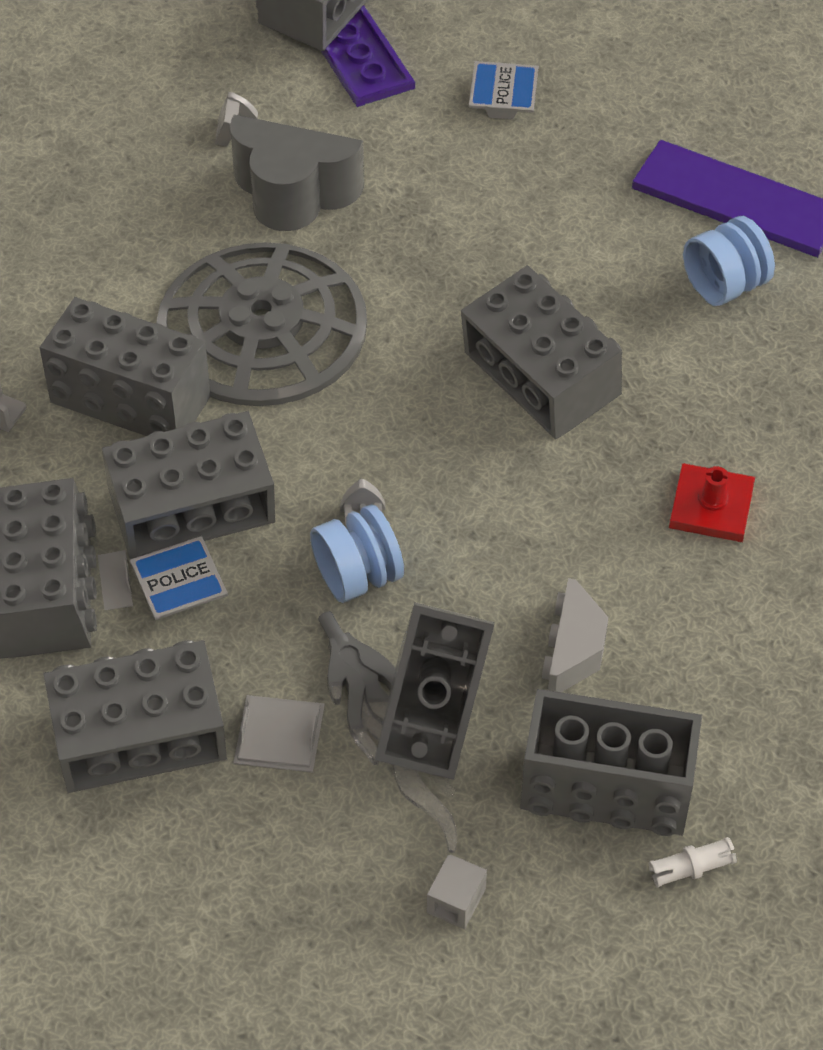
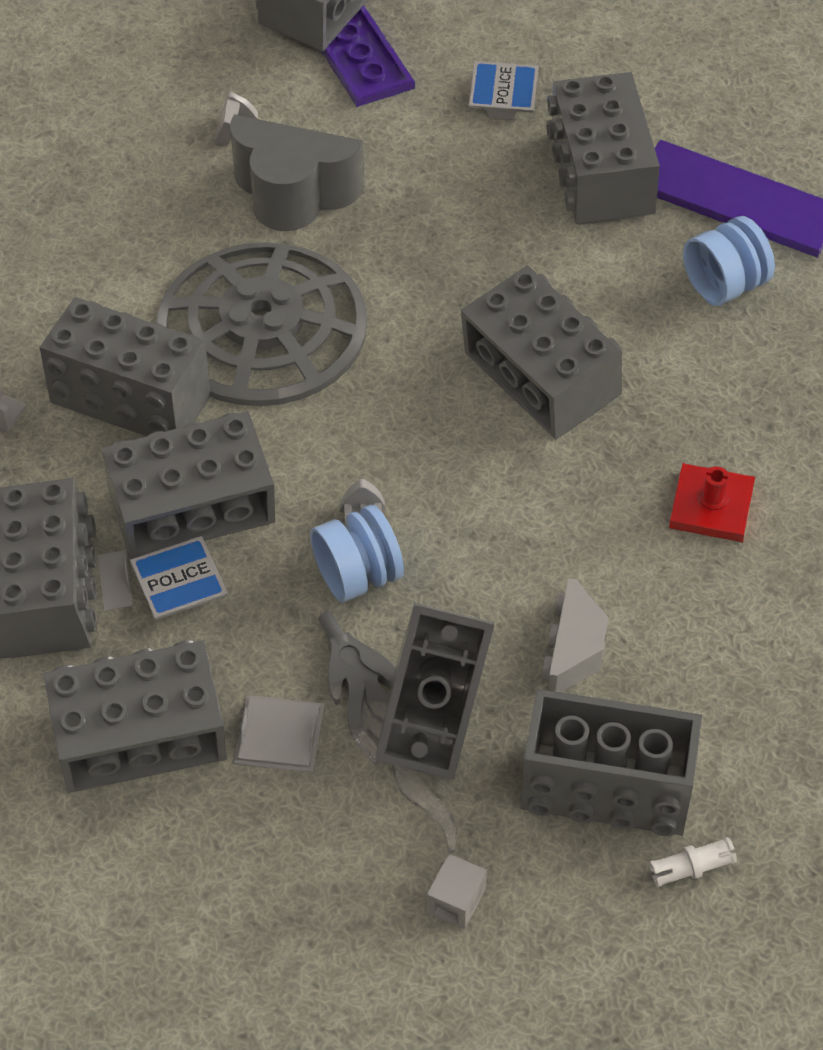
none -> dark grey brick [546,72,660,224]

